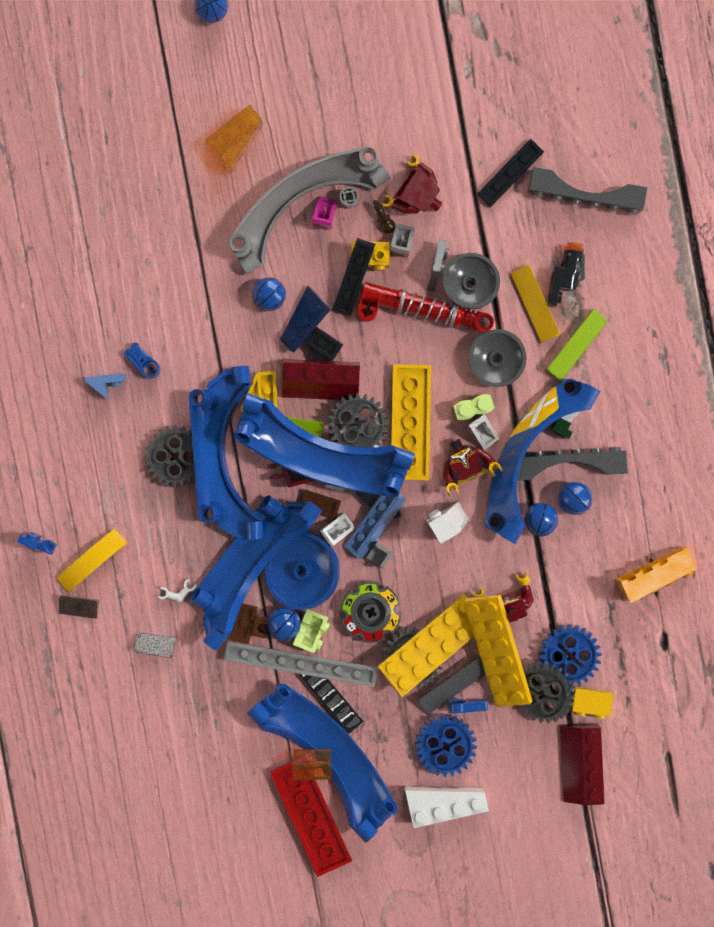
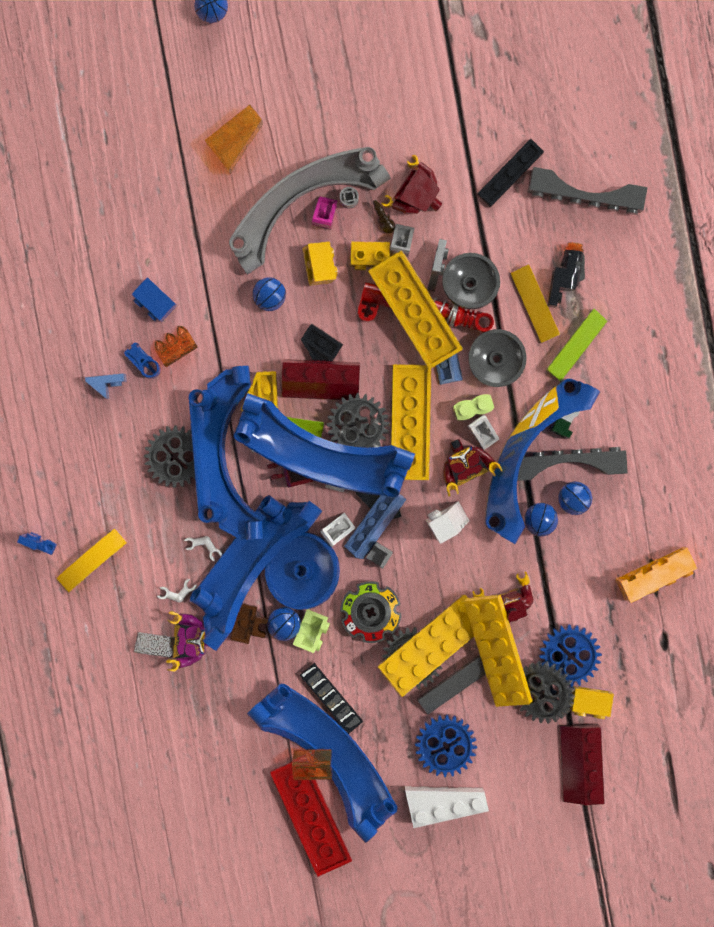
clear smoke slope [59,595,99,619] -> none
light grey plate [224,641,378,687] -> none
dark blue wing [280,286,331,353] -> none
reddish brown tile [301,490,341,519] -> none
black tile [332,238,375,316] -> none
blue piece [448,698,488,713] -> none
none -> blue brick [132,277,177,322]
none -> clear orange plate [154,326,198,368]
none -> torso [166,611,209,672]
none -> white arm [184,536,222,561]
none -> yellow brick [302,241,338,286]
none -> yellow plate [368,250,463,370]
none -> medium blue slope [436,353,463,385]

